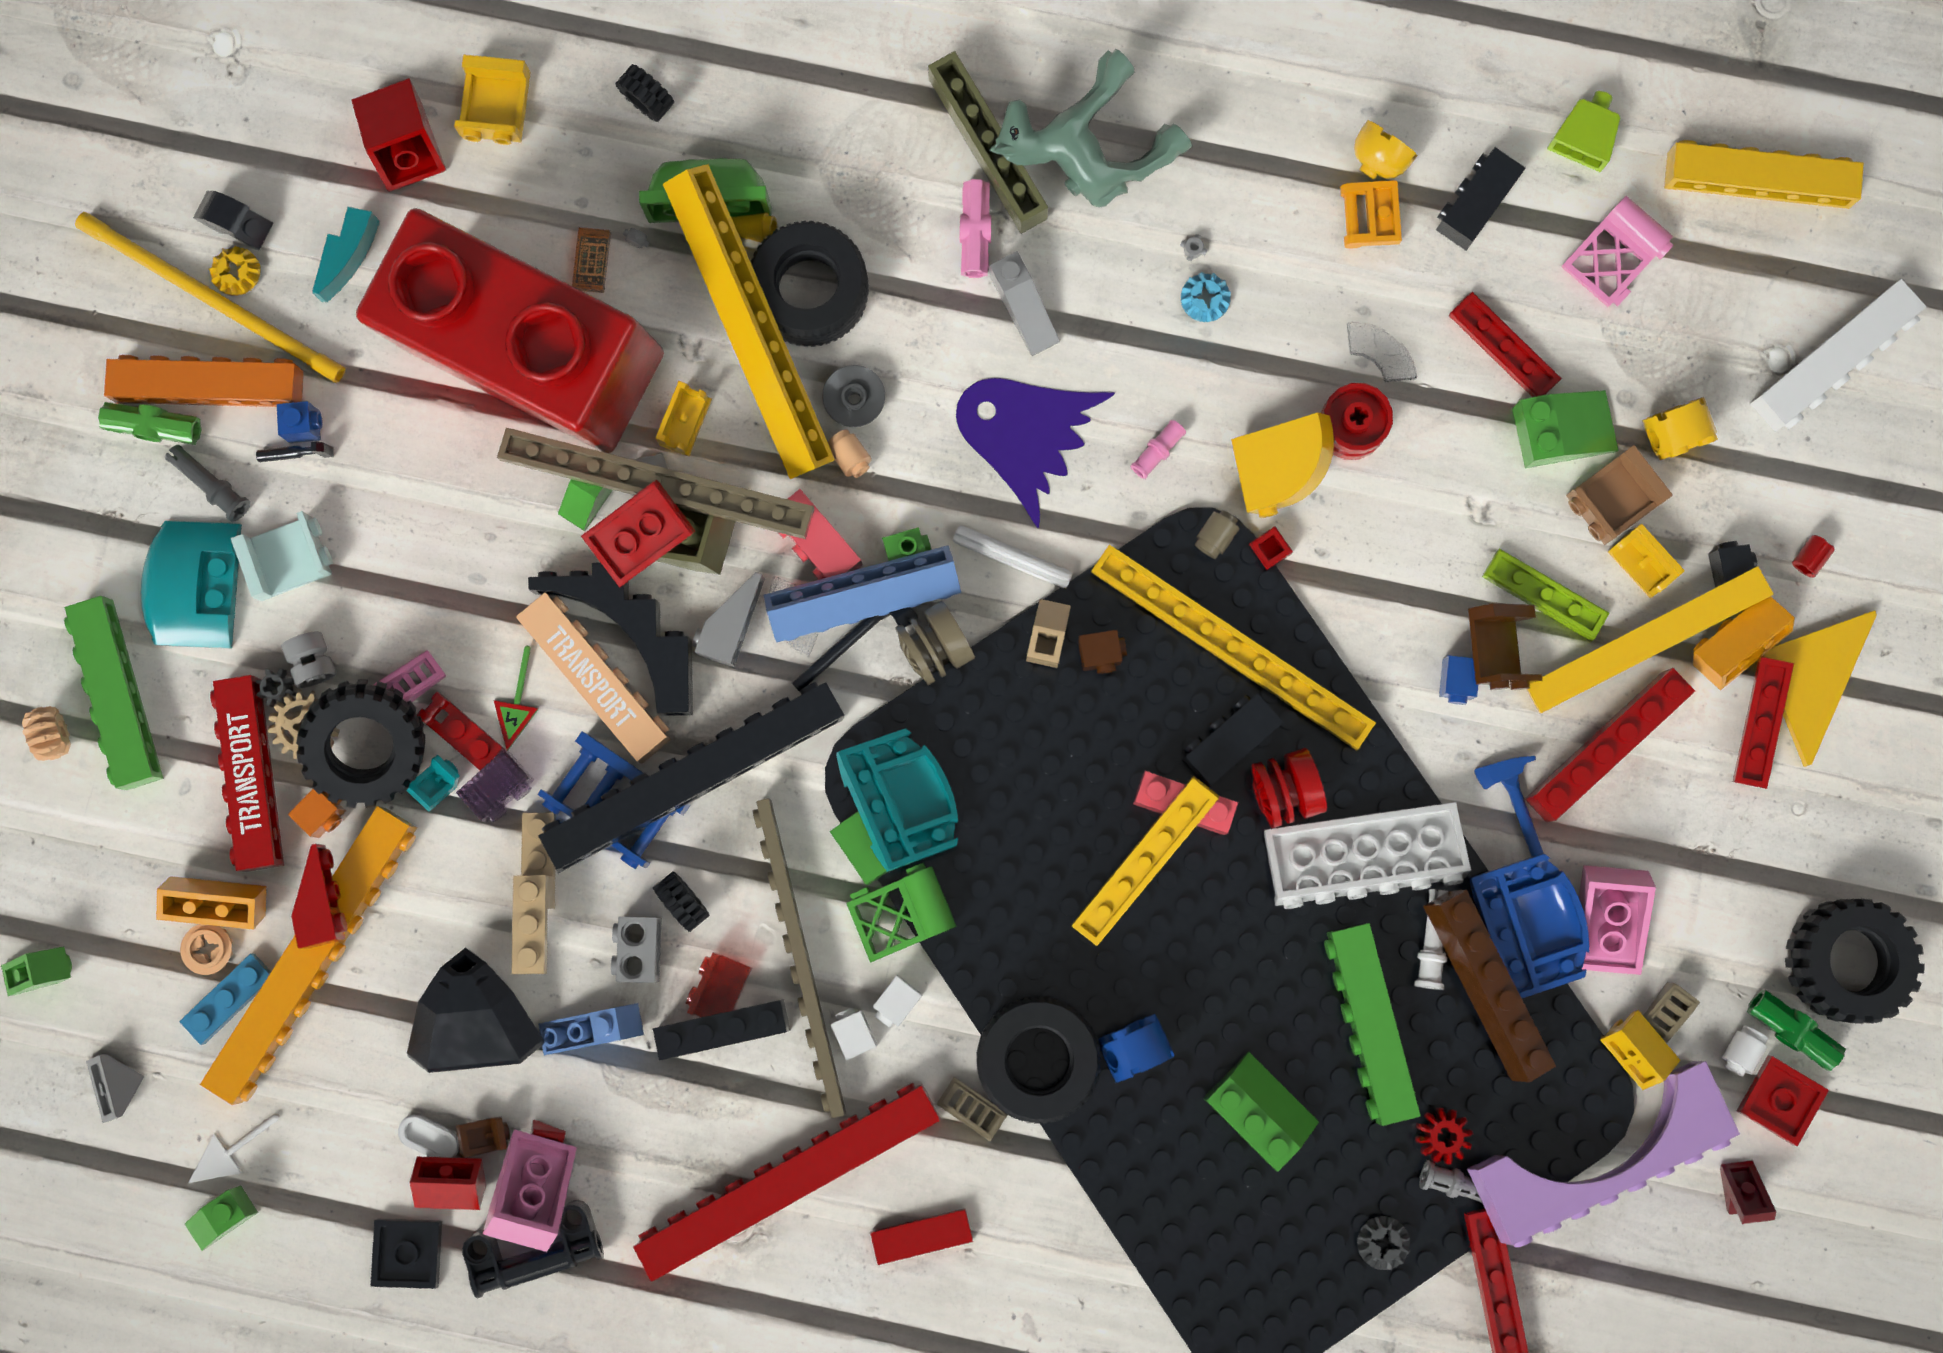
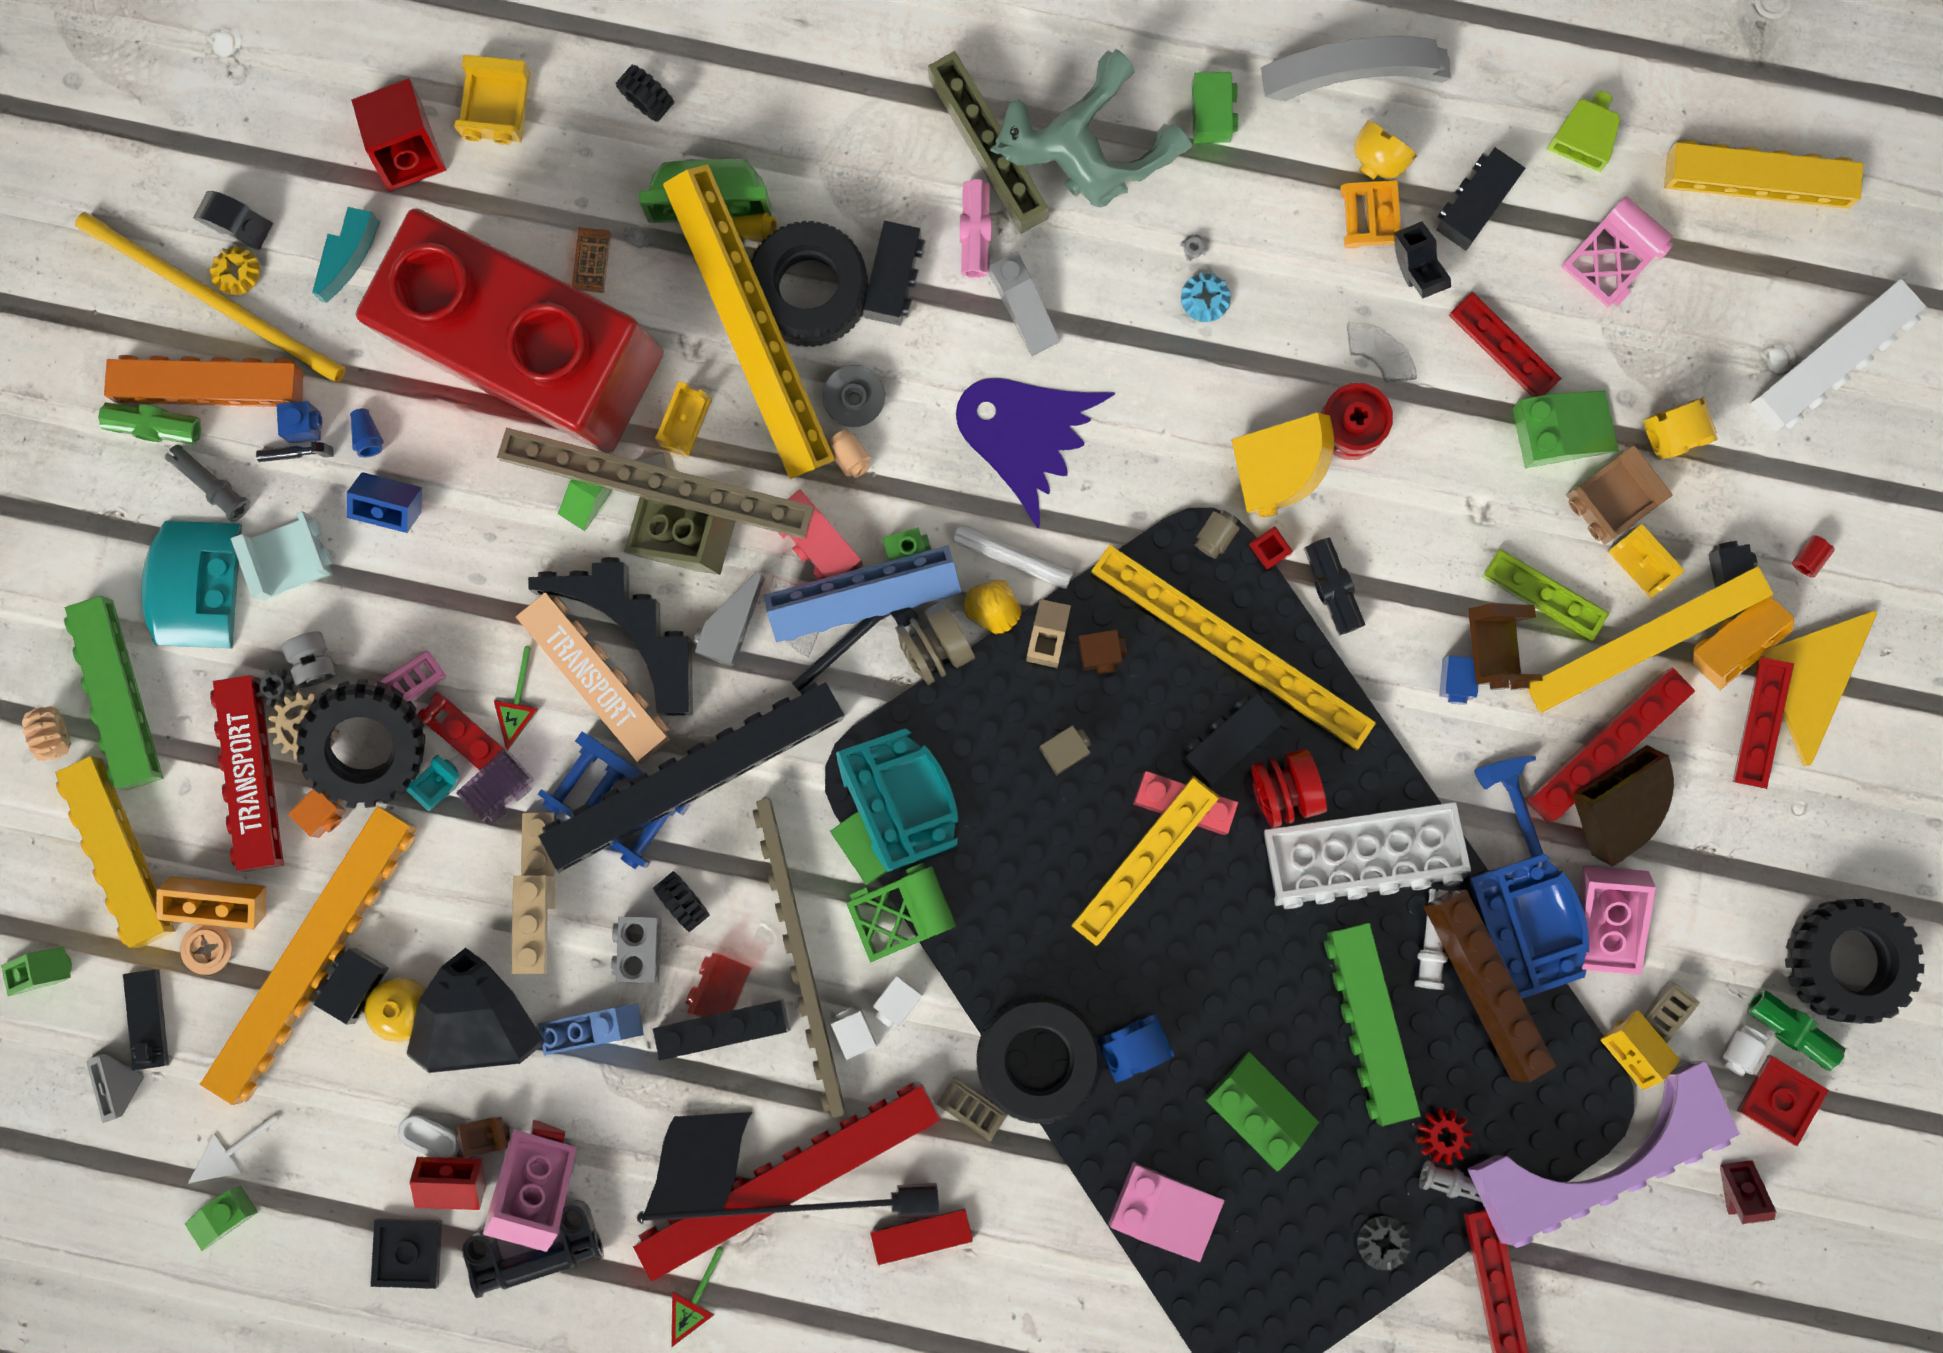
dark azure plate [179,954,271,1045] -> none
red slope [291,844,347,949] -> none
red tile [581,480,696,588] -> none
bright pink pin [1130,420,1186,479] -> none
none -> yellow brick [55,756,175,948]
none -> black hinge [123,969,169,1071]
none -> black brick [314,948,389,1025]
none -> blue brick [347,472,422,533]
none -> blue cone [350,408,384,458]
none -> yellow cylinder [364,977,426,1043]
none -> black flag [637,1112,939,1224]
none -> piece [671,1246,723,1348]
none -> black brick [863,220,926,326]
none -> yellow hair [964,579,1022,634]
none -> dark tan brick [1039,725,1092,776]
none -> bright pink slope [1109,1161,1225,1262]
none -> bright green brick [1192,72,1238,143]
none -> light grey arch [1261,36,1451,101]
none -> black piece [1303,537,1366,636]
none -> black brick [1394,221,1451,299]
none -> dark brown brick [1572,745,1674,867]

